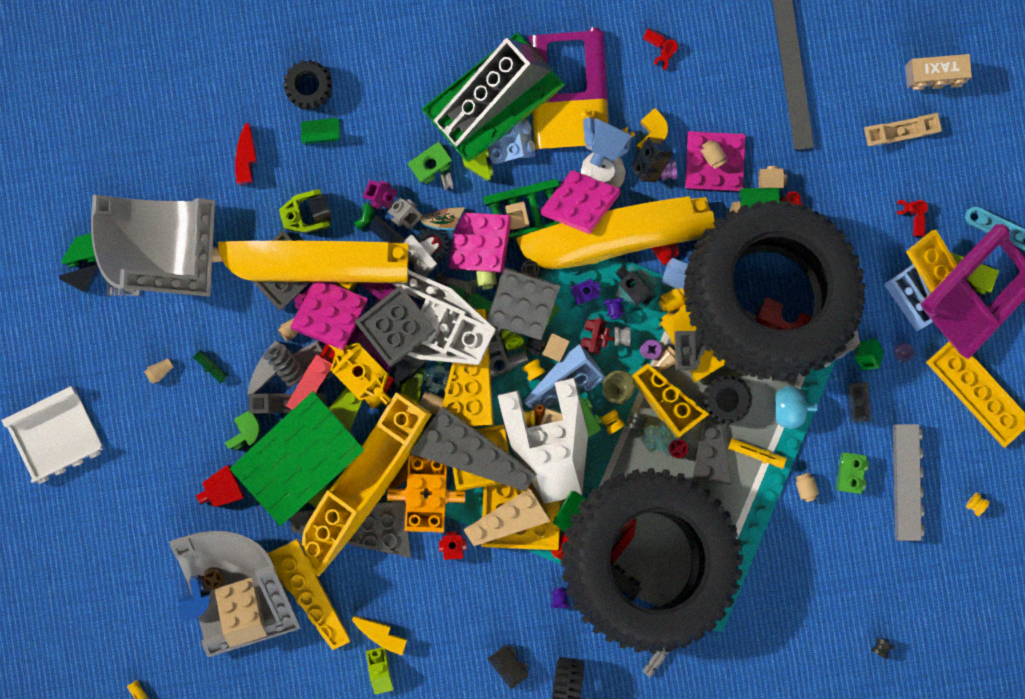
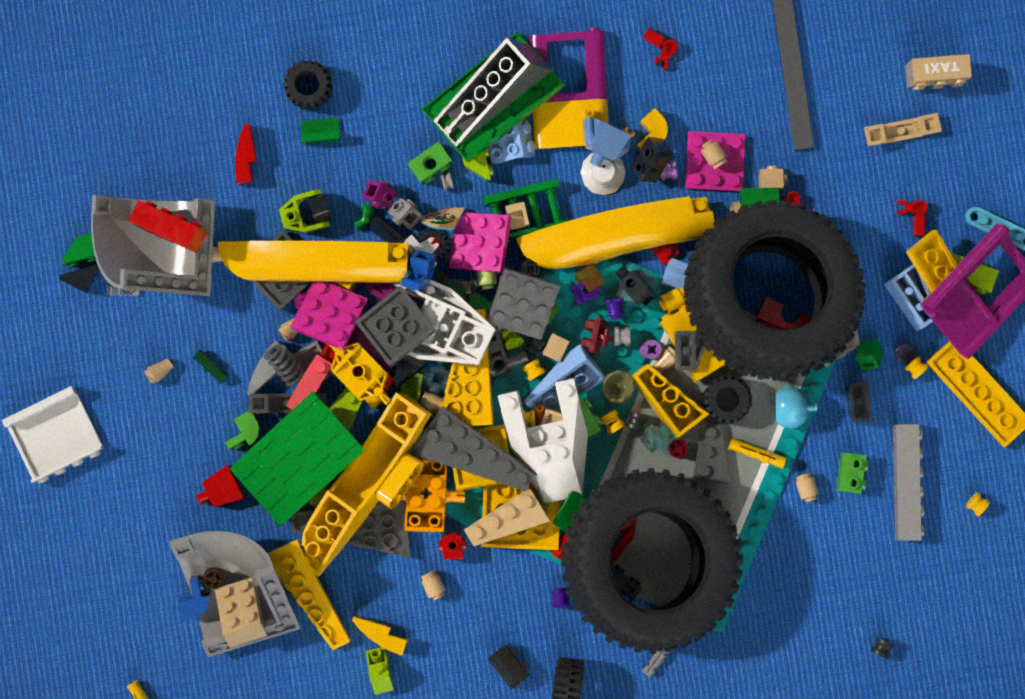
dark pink plate [541,170,621,234] -> none
none -> red wedge [128,200,207,253]
none -> yellow beam [375,452,424,509]
none -> blue brick [401,250,436,291]
none -> tan brick [421,570,446,600]
none -> clear orange panel [574,263,605,292]
none -> yellow wheel [904,356,928,379]

